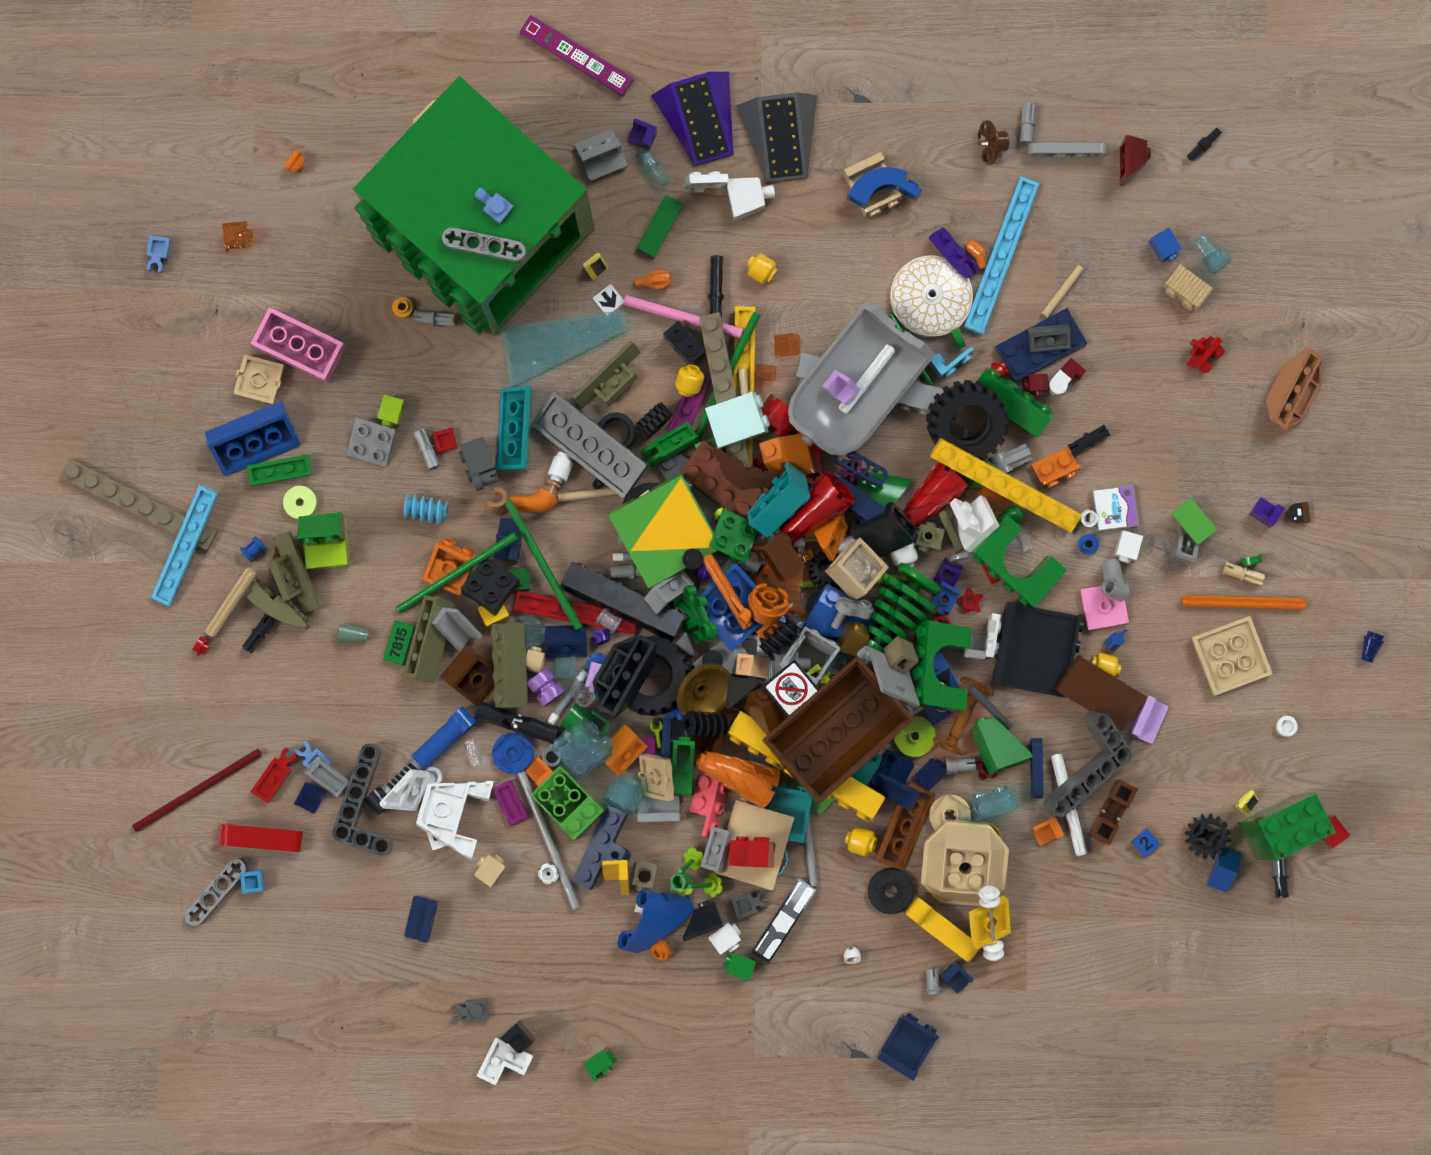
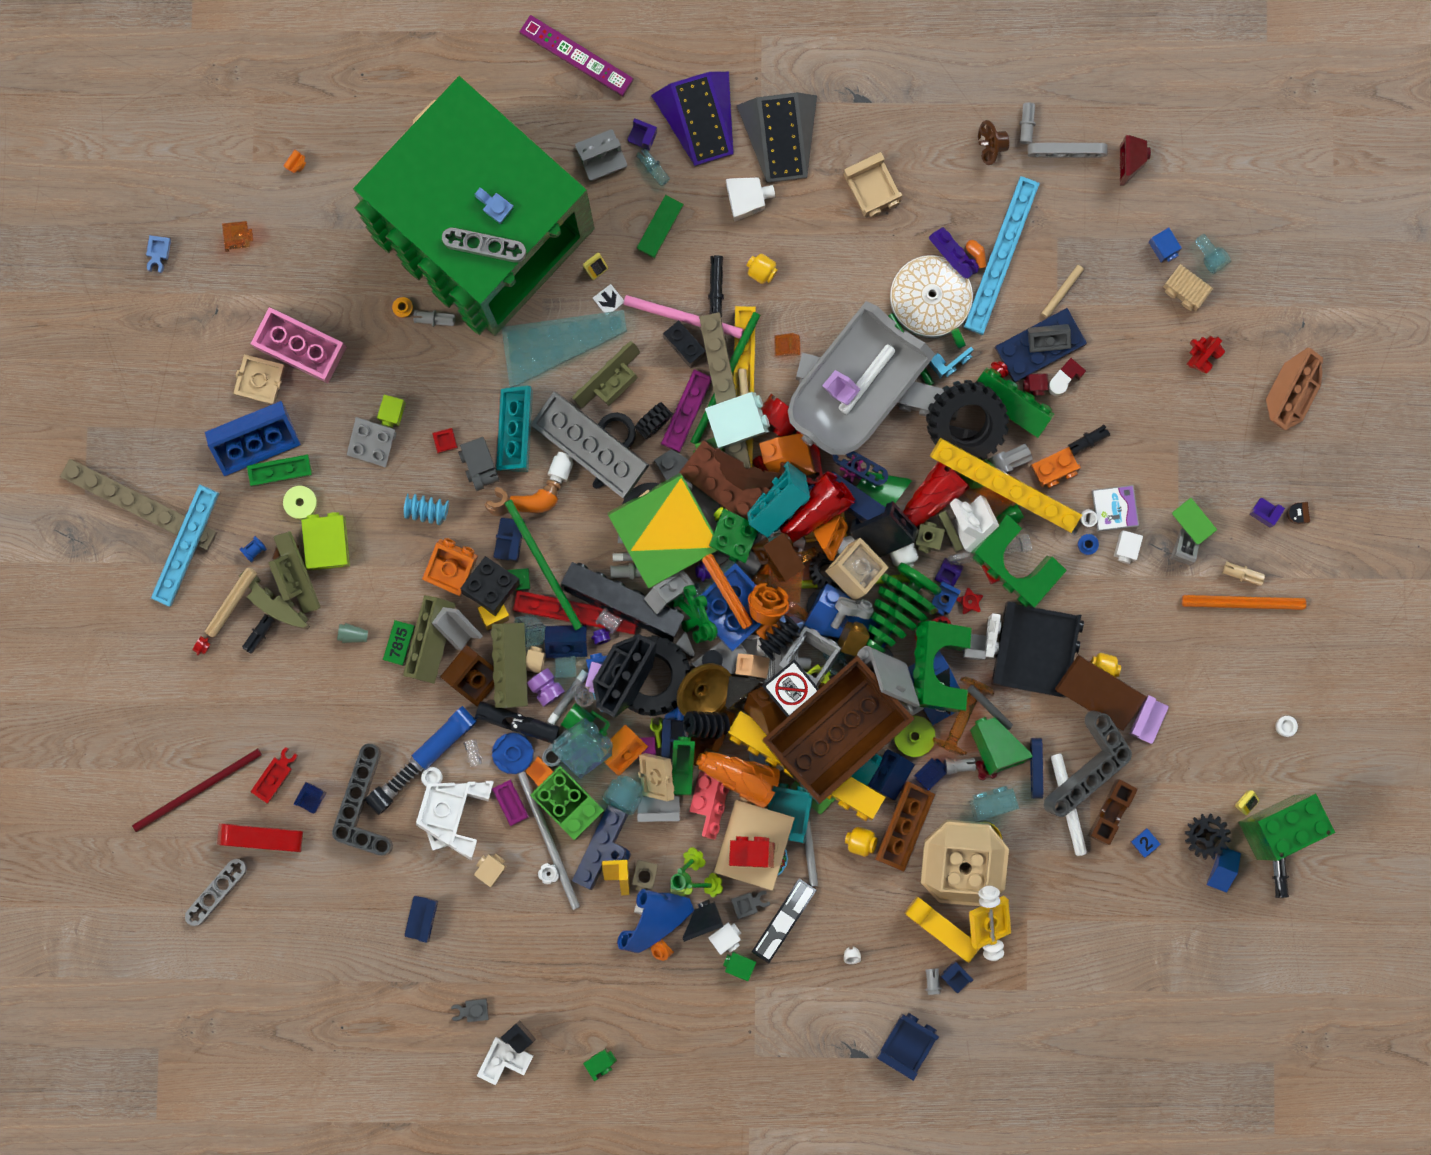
dark azure slope [240,870,265,894] -> none
medium blue plate [294,741,333,768] -> none
green slope [297,512,345,546] -> none
light grey tile [304,756,350,798] -> none
white wing [380,769,431,811] -> none
green piece [396,532,519,613] -> none
light grey axle [414,428,440,470] -> none
tan bar [558,488,618,502] -> none
orange piece [635,270,672,290] -> none
green hinge [640,422,699,468] -> none
yellow head [675,364,704,397] -> none
white plate [682,171,729,193] -> none
black plate [682,548,703,569] -> none
light grey panel [701,826,734,873] -> none
orange hand [730,596,752,624] -> none
clear orange slope [755,364,777,381] -> none
blue arch [847,167,922,209] -> none
black wheel [868,868,914,914] -> none
dark blue panel [877,772,921,811] -> none
dark tan brick [884,636,919,674] -> none
tan plate [929,795,971,830] -> none
orange panel [1031,817,1065,846] -> none
bright pink plate [1080,586,1129,631] -> none
light grey piece [1101,558,1129,602] -> none
blue piece [1105,629,1127,651] -> none
black bar [1187,128,1222,161] -> none
tan plate [1191,616,1273,696] -> none
green tile [1240,554,1262,566] -> none
red panel [1323,815,1350,848] -> none
clear blue cone [1361,631,1384,663] -> none

